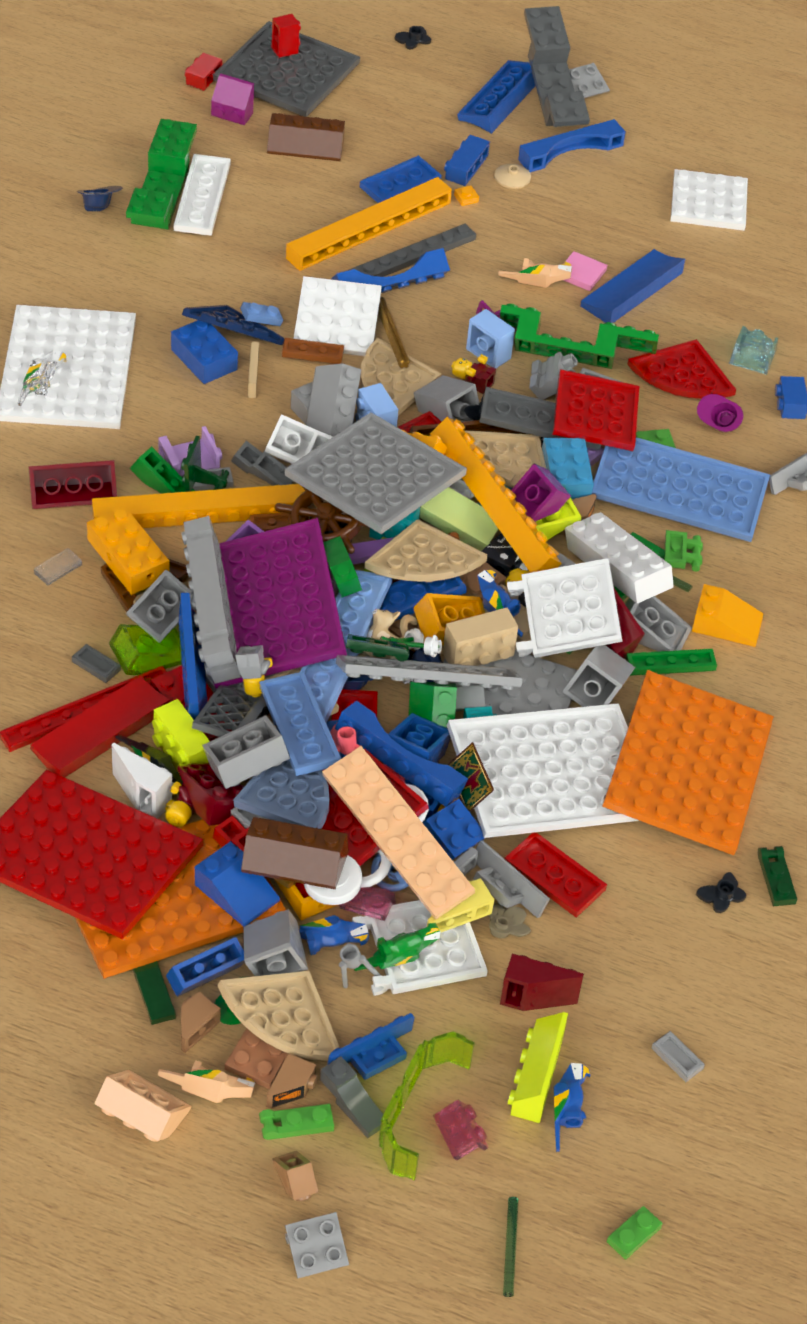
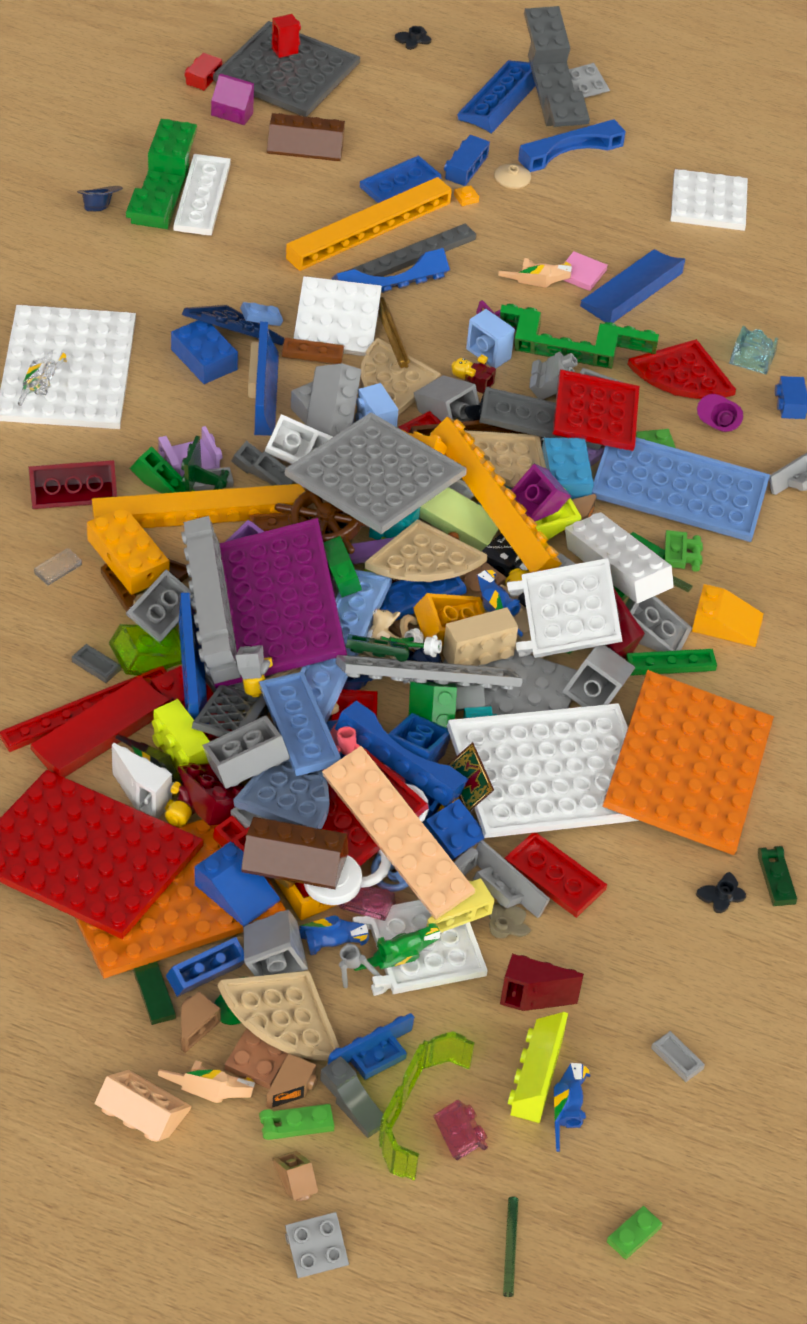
none -> blue arch [254,321,279,436]

